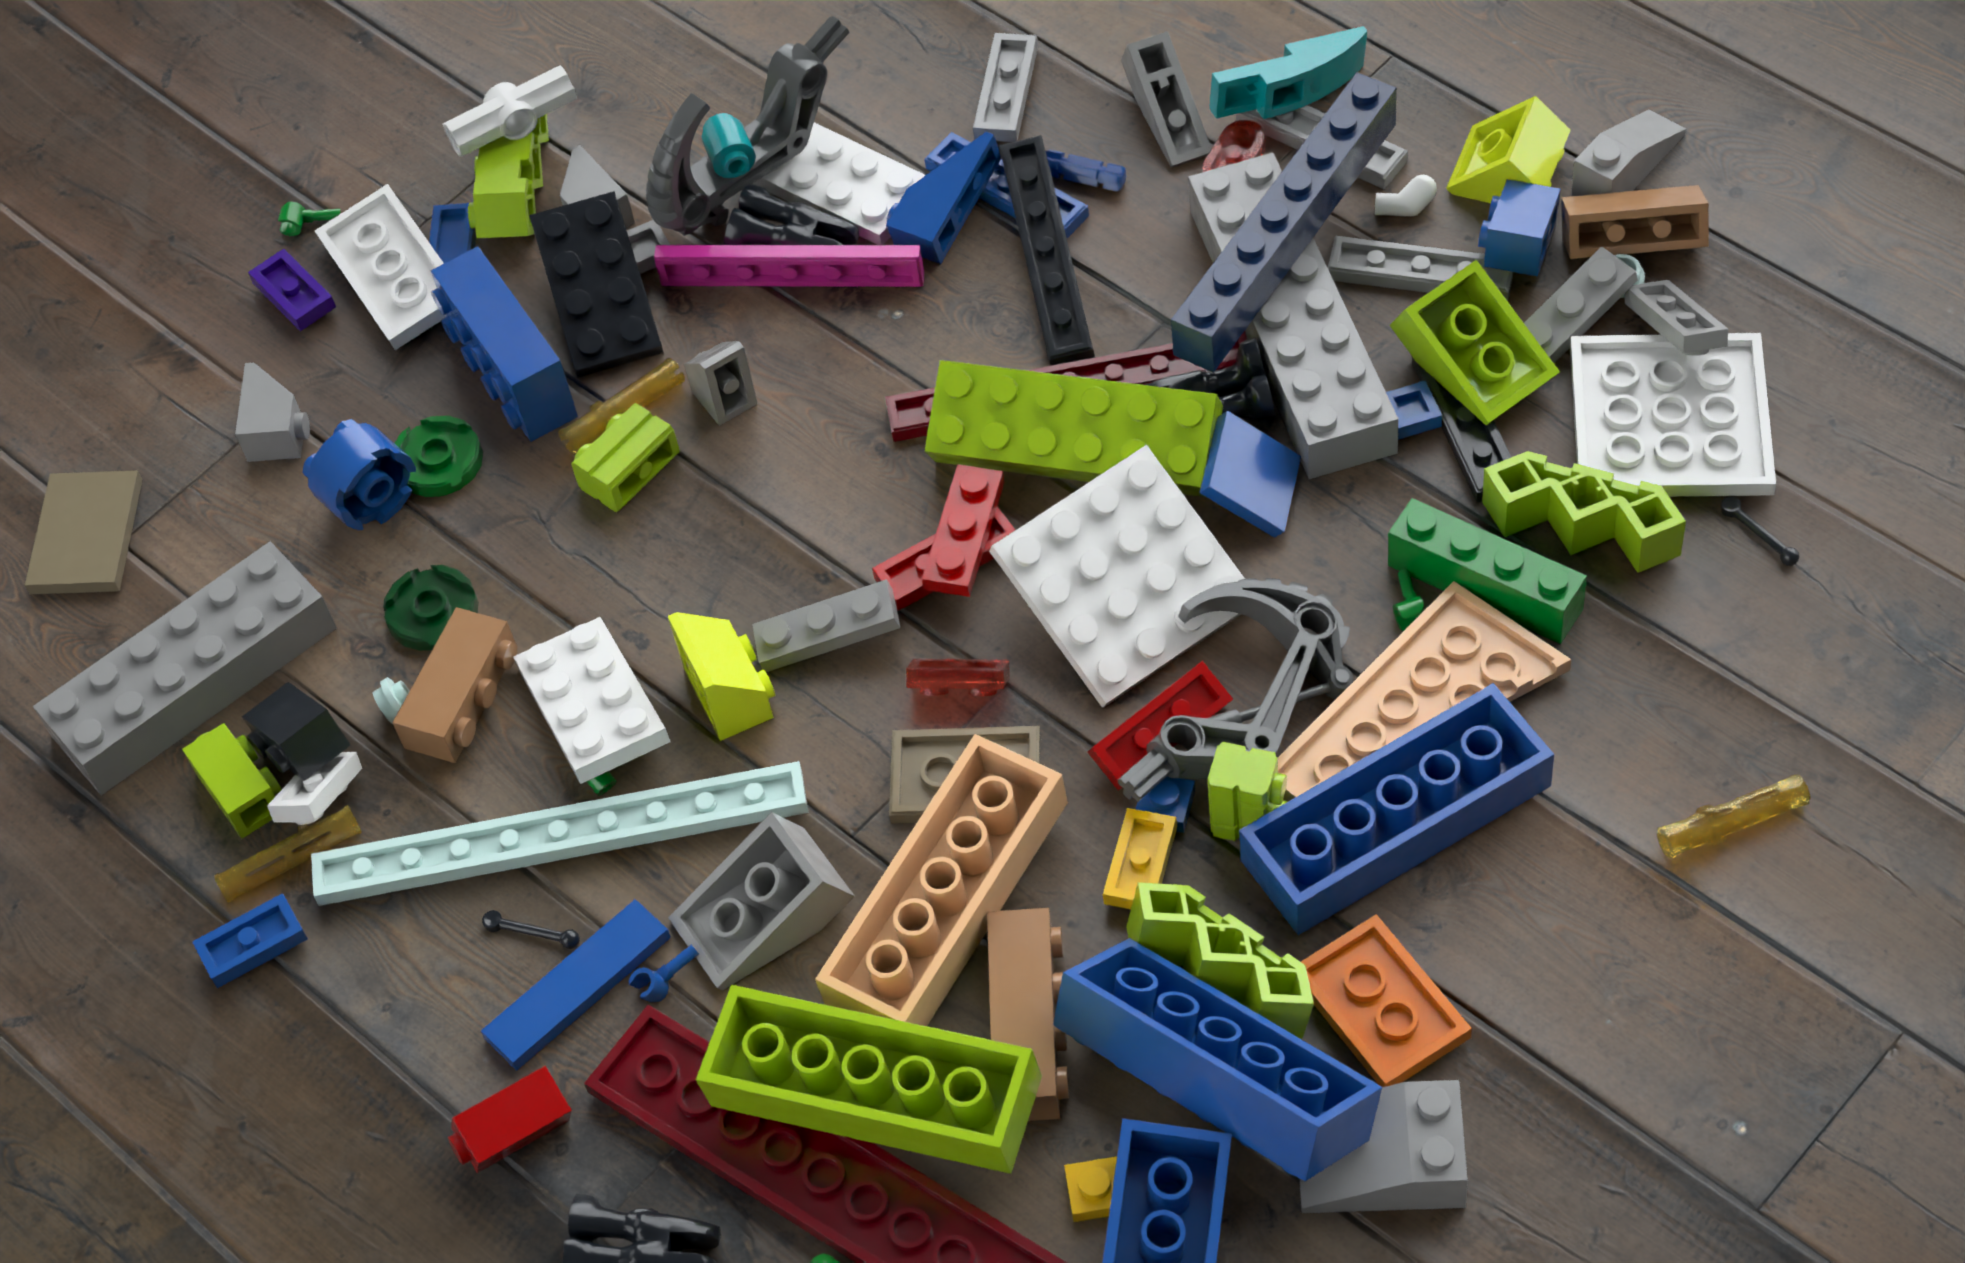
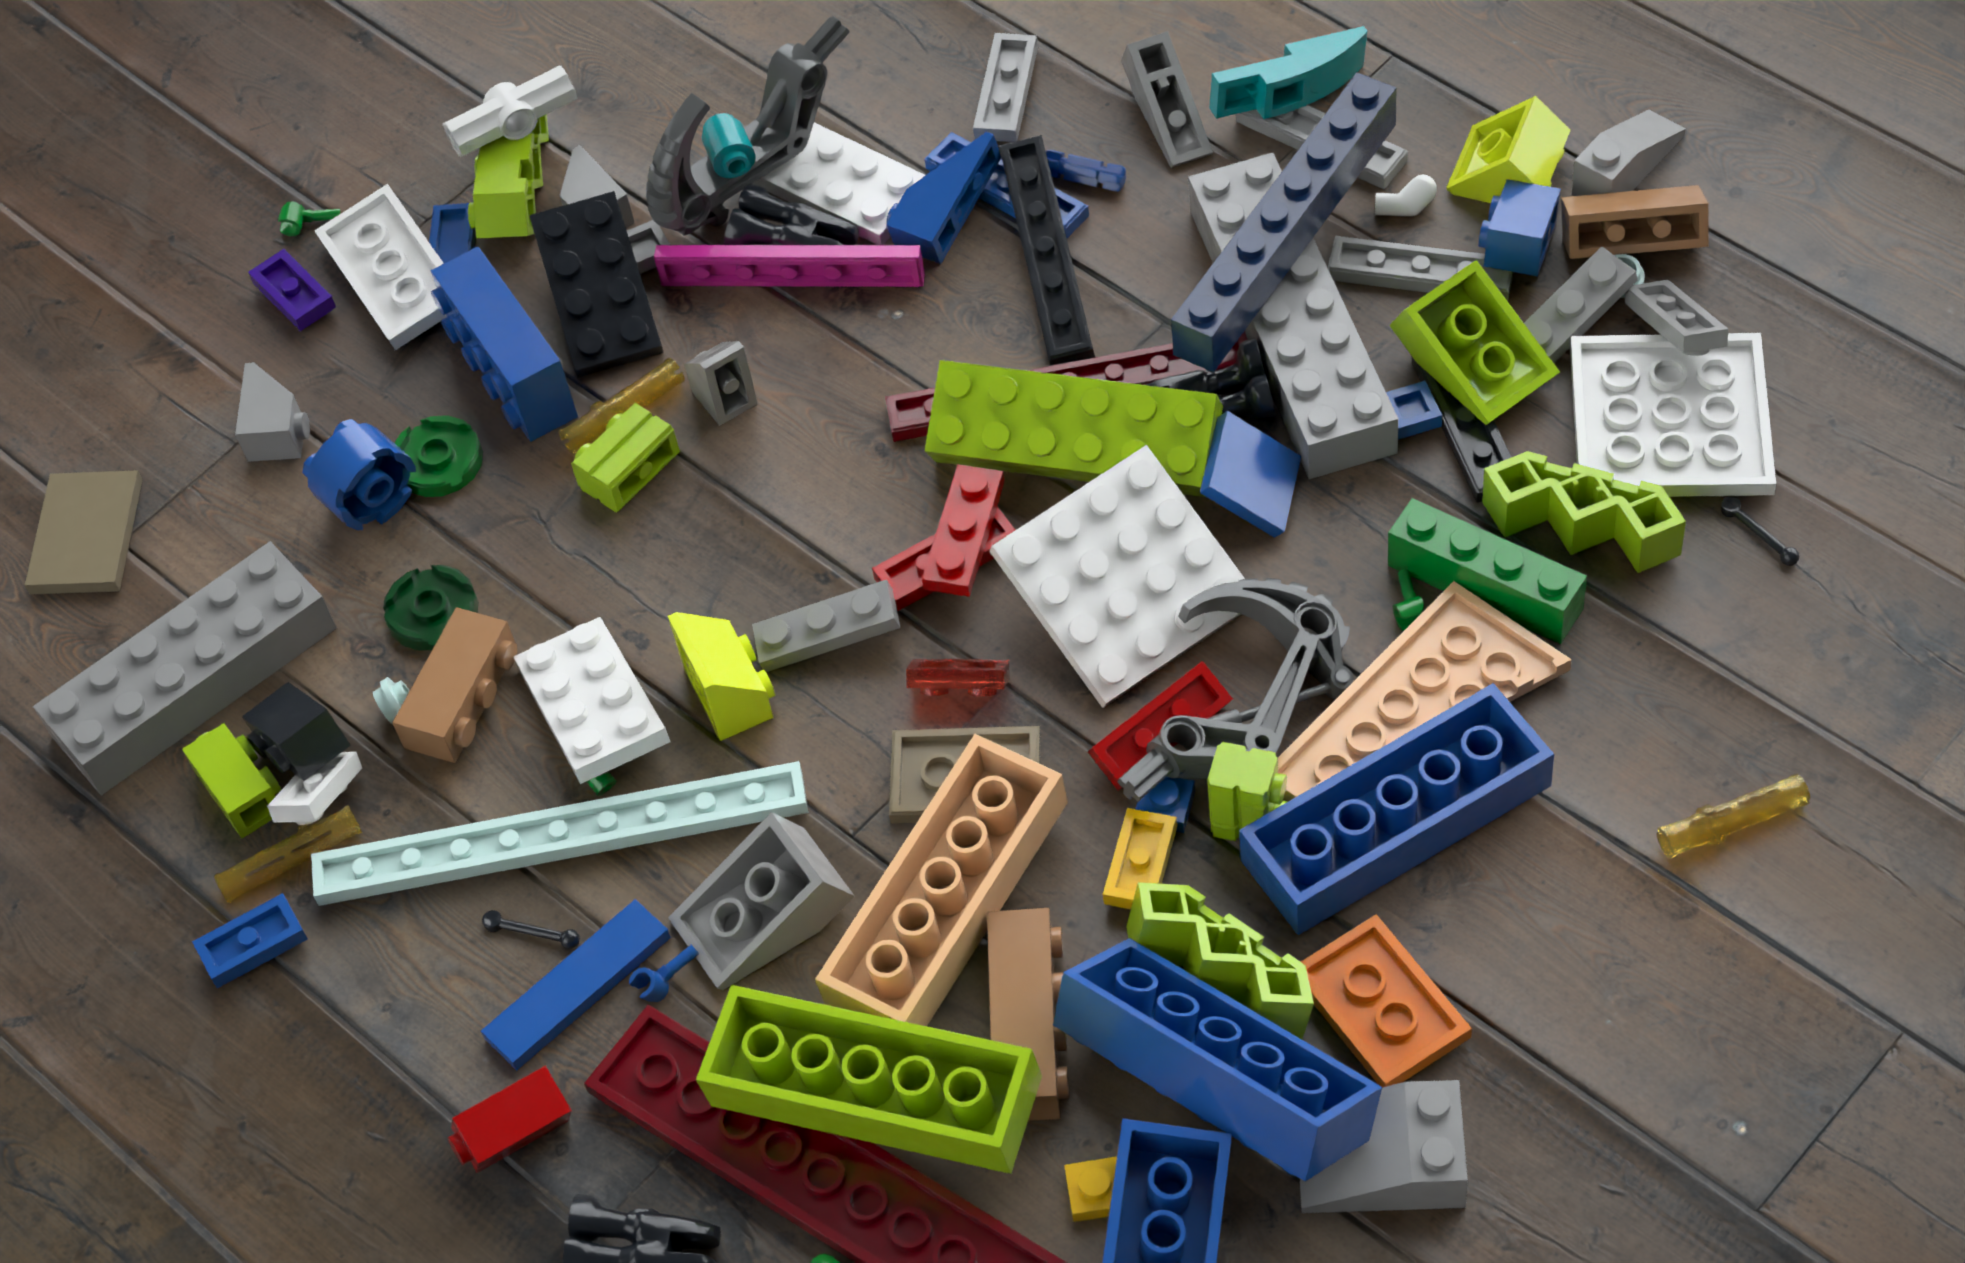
clear red plate [1203,120,1266,172] -> none

